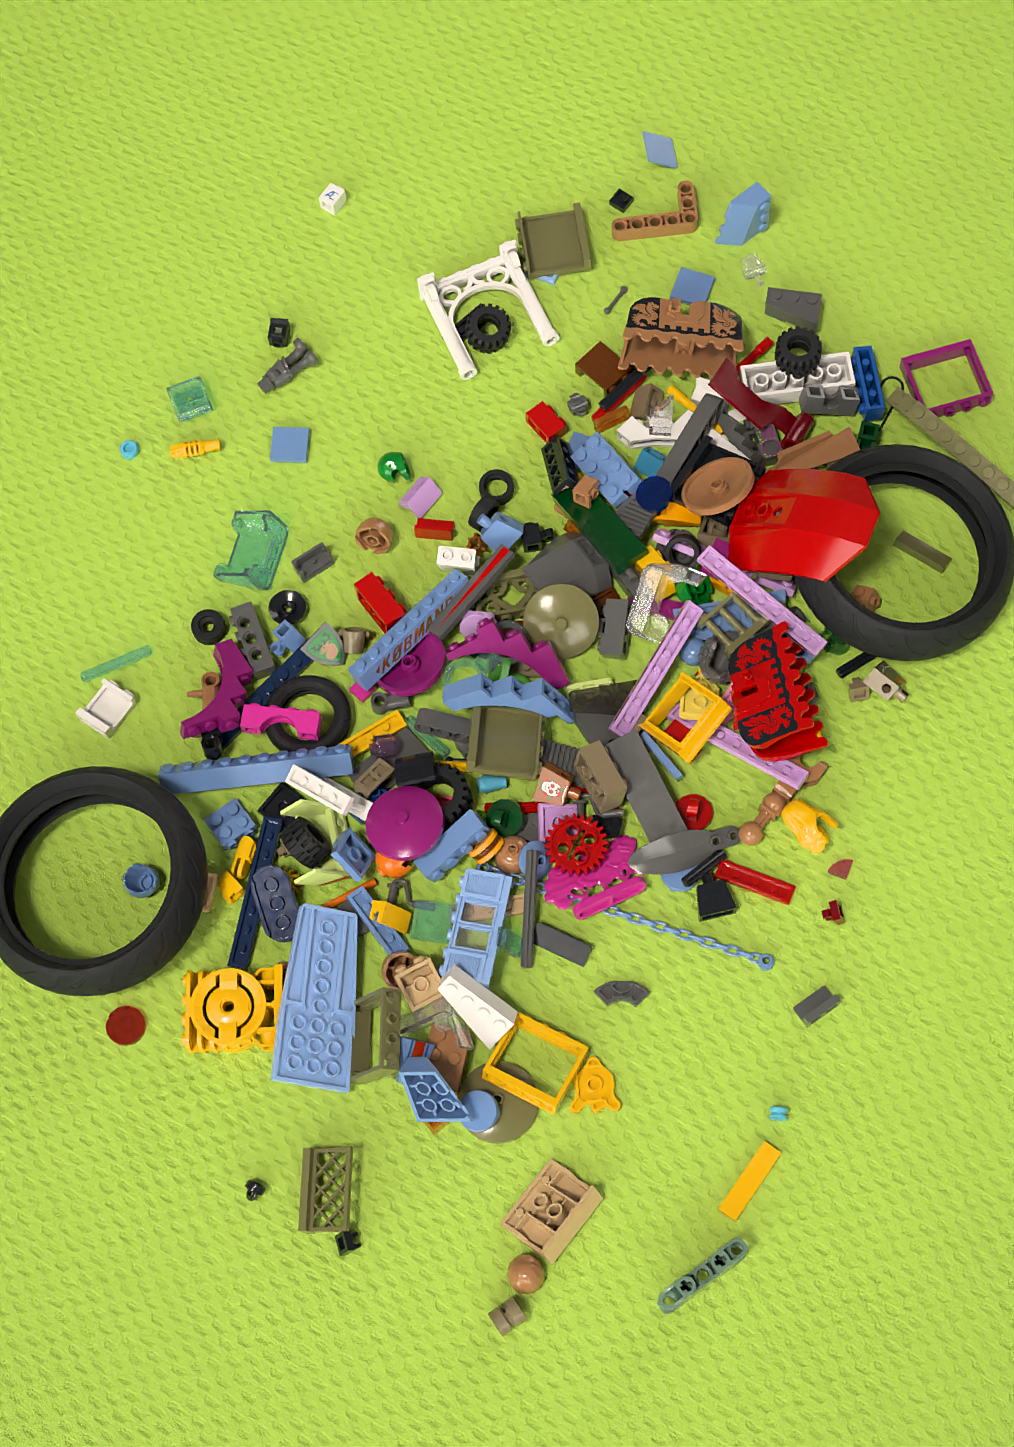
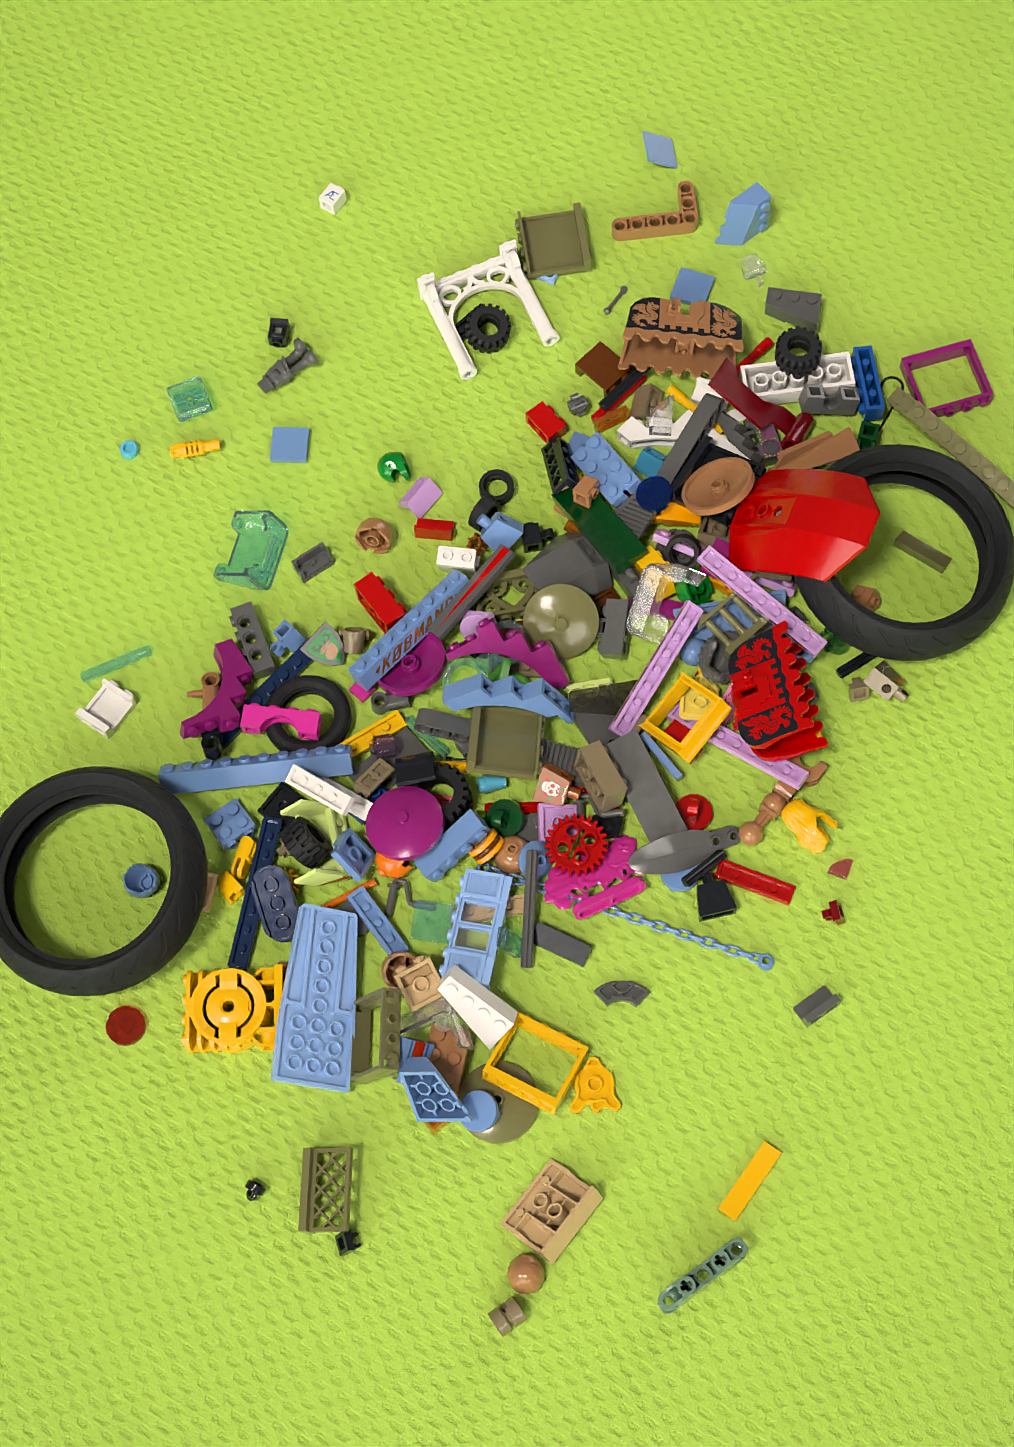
black tyre [191,609,226,645] -> none
black dish [268,590,306,624] -> none
yellow hinge [370,900,412,934] -> none
black tile [609,189,634,213] -> none
medium azure bush [769,1107,788,1121] -> none

